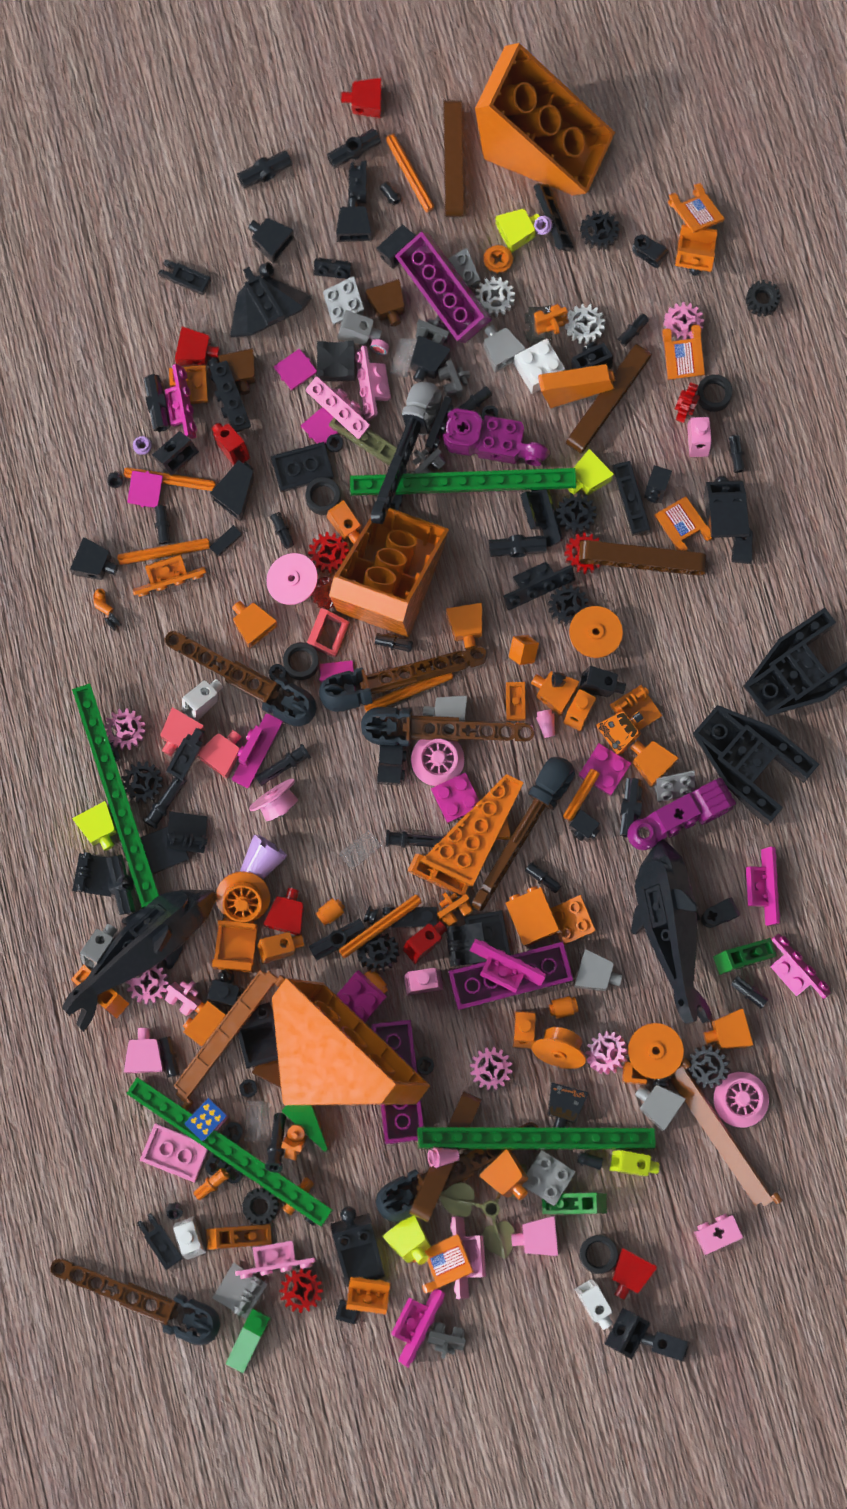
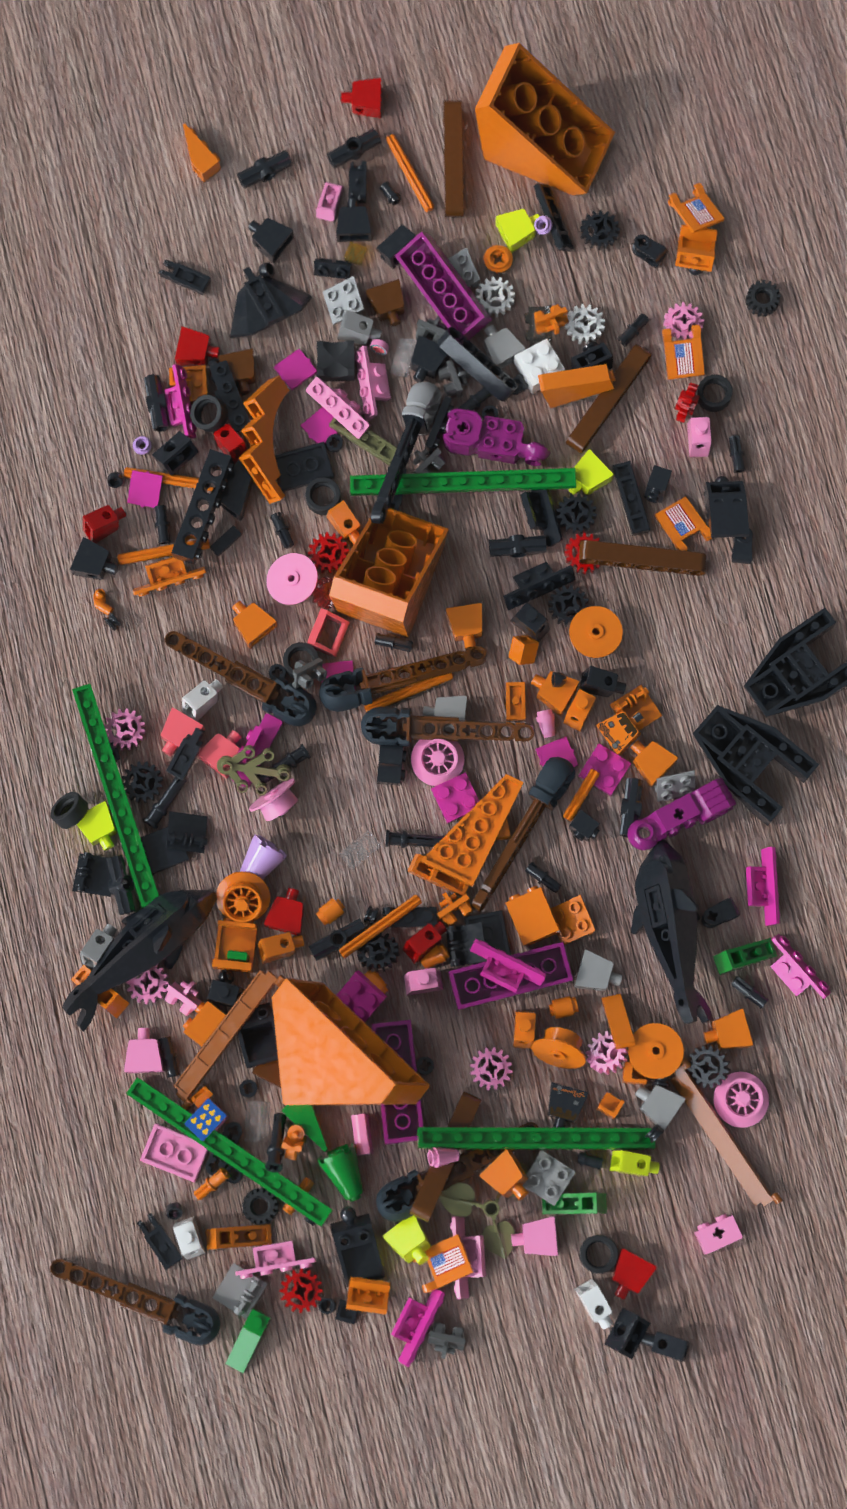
none -> black tyre [50,792,88,829]
none -> red torso [83,505,126,543]
none -> black brick [171,449,235,565]
none -> orange slope [183,123,221,182]
none -> black tyre [190,395,228,432]
none -> orange tile [191,1085,213,1108]
none -> olive plant [217,745,291,796]
none -> green tile [227,950,249,962]
none -> orange arch [239,375,290,504]
none -> dark grey hips [292,658,327,690]
none -> bright pink slope [316,182,343,221]
none -> green cone [317,1143,363,1202]
none -> black hinge [319,1297,336,1314]
none -> clear yellow tile [344,241,368,266]
none -> bright pink brick [351,1114,373,1156]
none -> orange cone [420,944,450,969]
none -> black beam [438,327,517,402]
none -> black torso [510,603,550,642]
none -> black plate [513,374,528,395]
none -> dark pink piece [535,737,578,767]
none -> orange panel [596,1092,625,1119]
none -> orange tile [602,994,635,1049]
none -> black bush [644,1124,664,1144]

